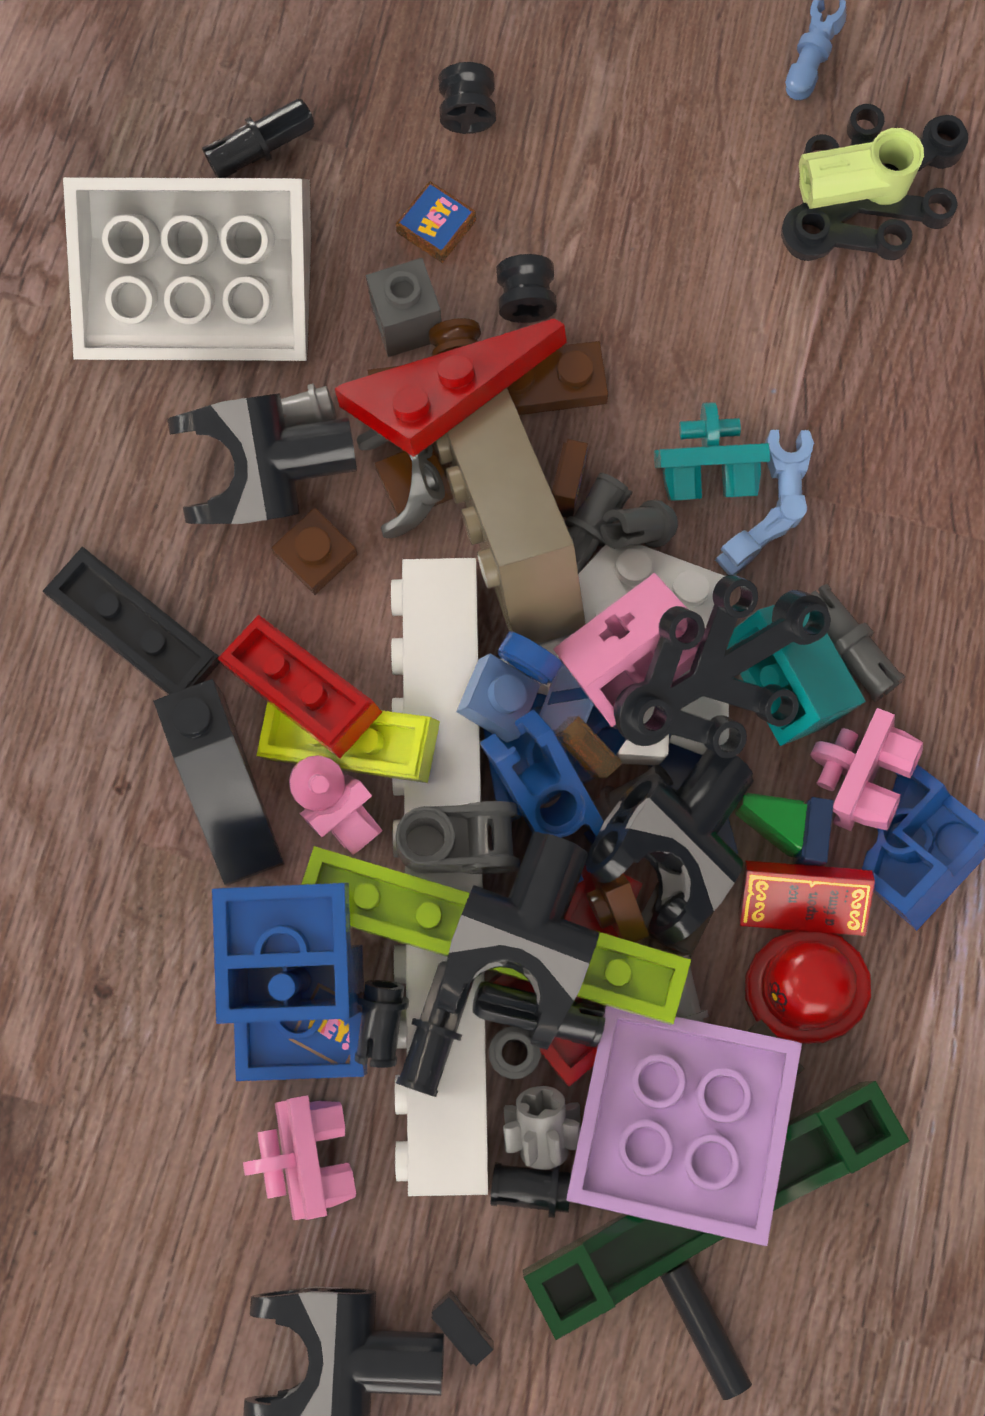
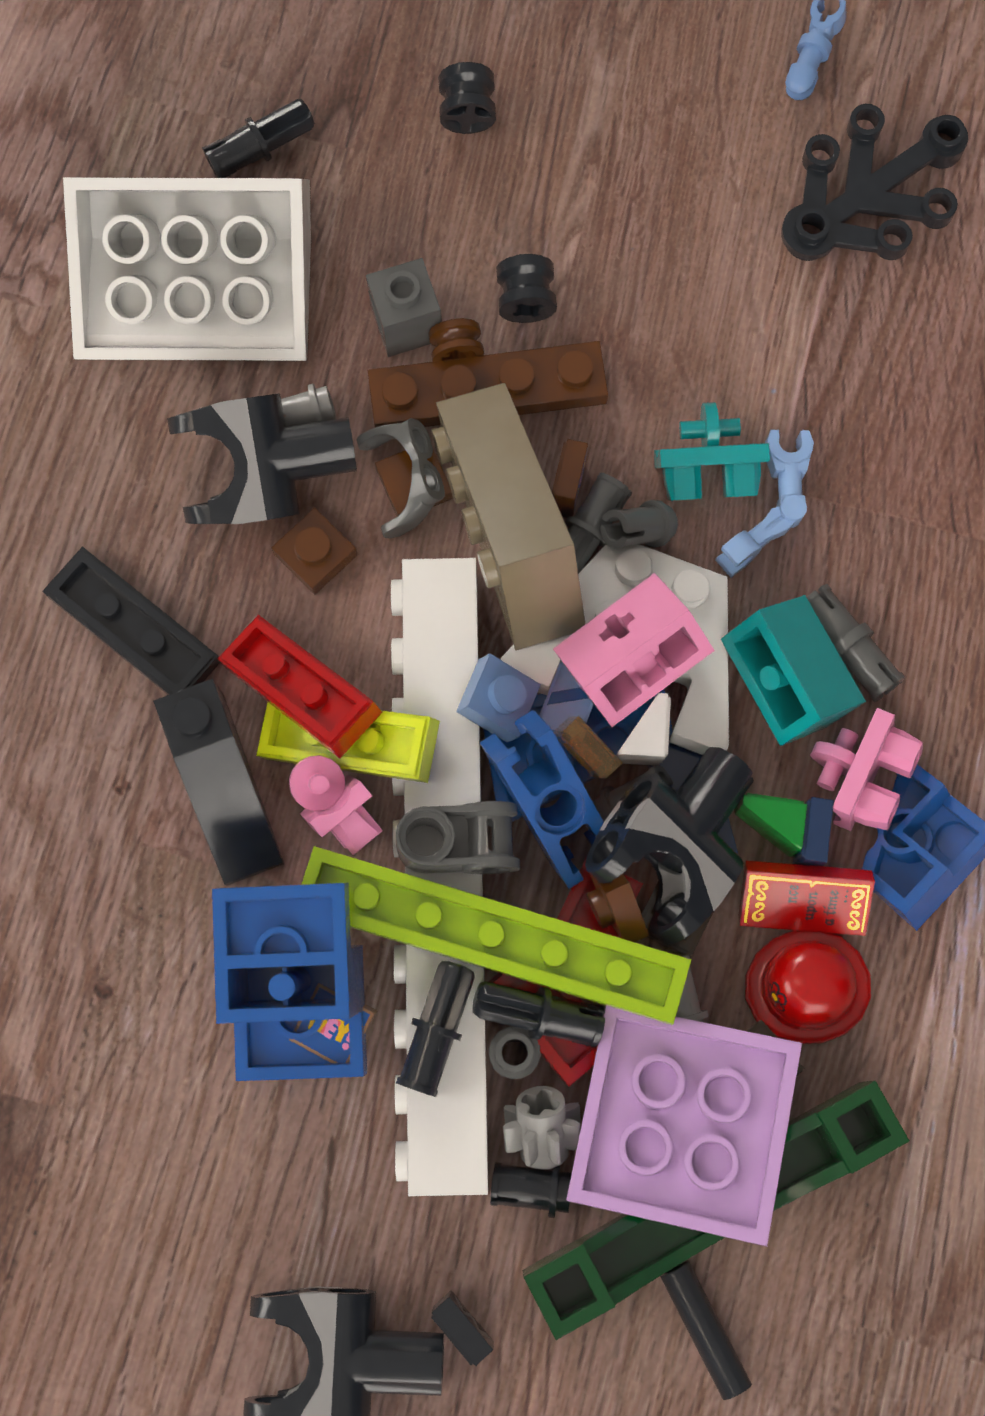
bright pink hips [243,1095,356,1220] -> none
red wing [334,318,567,457] -> none
black pin [354,980,409,1068] -> none
tile [396,181,476,263] -> none
black connector [437,832,600,1050] -> none
blue tile [497,631,563,685] -> none
black plant [614,575,831,758] -> none
yellowish green piece [799,128,924,209] -> none

